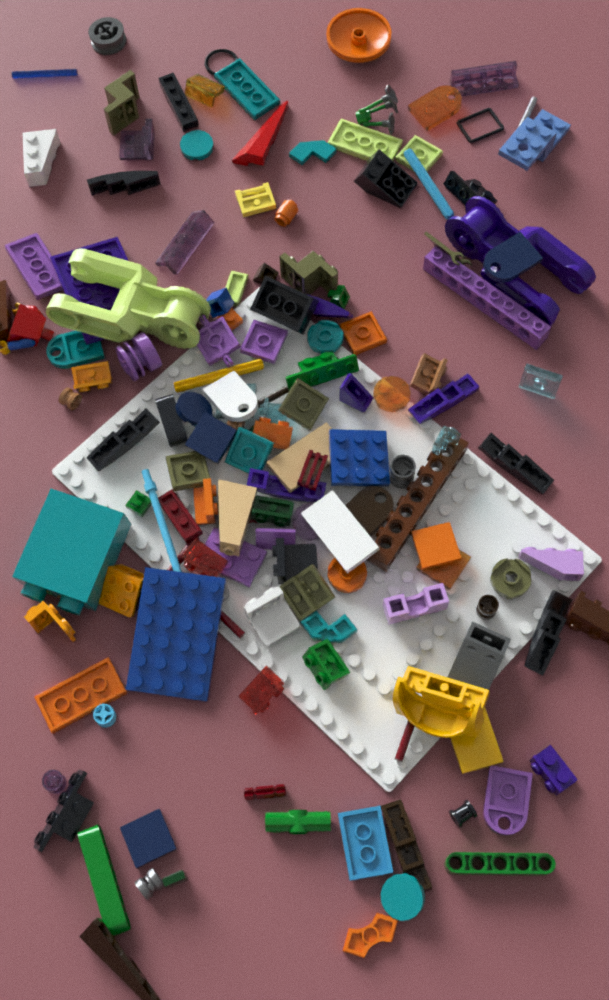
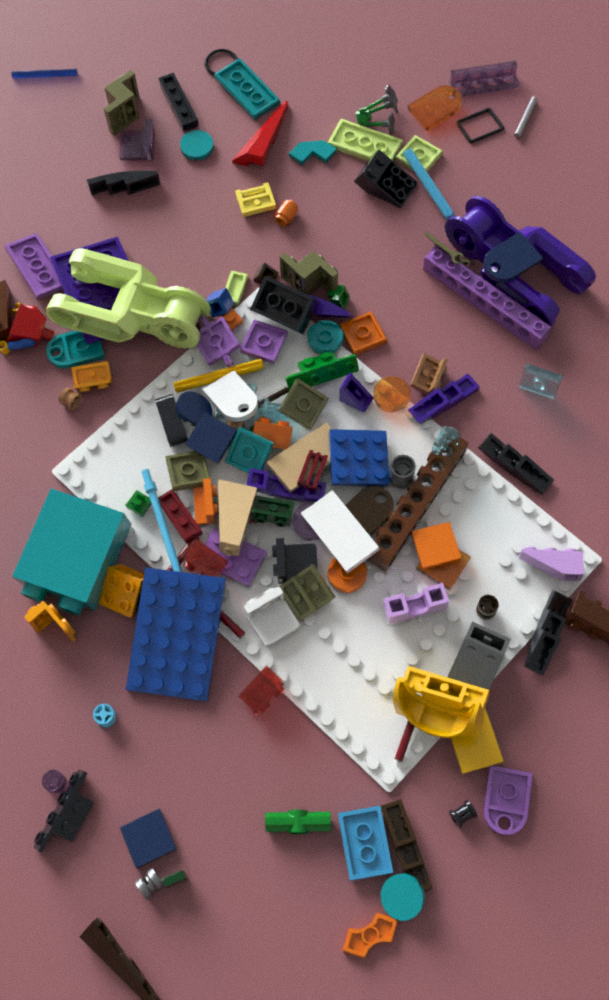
white wedge [23,129,61,187] -> none
orange tile [34,657,128,734] -> none
green beam [78,824,131,936] -> none
black slope [86,408,160,471] -> none
dark grey wheel [88,17,126,55] -> none
medium lavender wheel [115,332,162,382] -> none
clear purple fence [155,210,215,274] -> none
clear yellow bracket [185,74,225,107] -> none
dark red axle [244,784,286,800] -> none
medium lavender slope [255,528,296,550] -> none
teal tile [300,610,358,643] -> none
green bracket [302,639,350,690] -> none
orange dish [326,8,392,63] -> none
black bracket [443,171,498,206] -> none
green beam [444,852,556,876] -> none
olive plate [490,558,531,600] -> none
medium blue bracket [498,109,571,171] -> none
dark purple bracket [529,745,578,796] -> none

